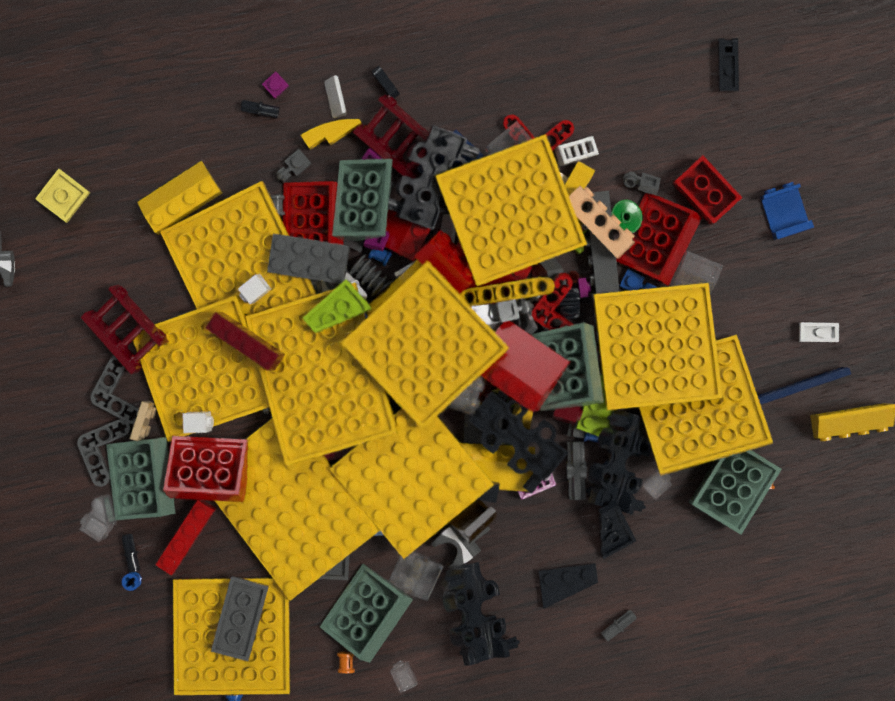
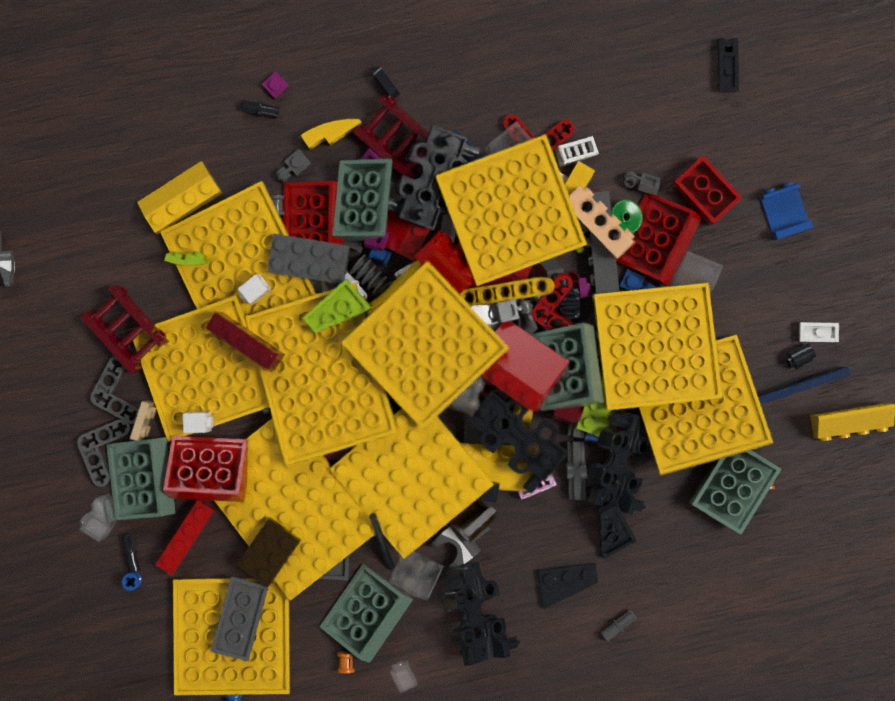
light yellow plate [35,169,91,223] -> none
white slope [324,75,347,118] -> none
clear brick [642,469,673,500] -> none
none -> lime slope [164,251,210,265]
none -> dark brown plate [237,517,301,588]
none -> black bar [369,513,395,570]
none -> black brick [786,343,816,369]

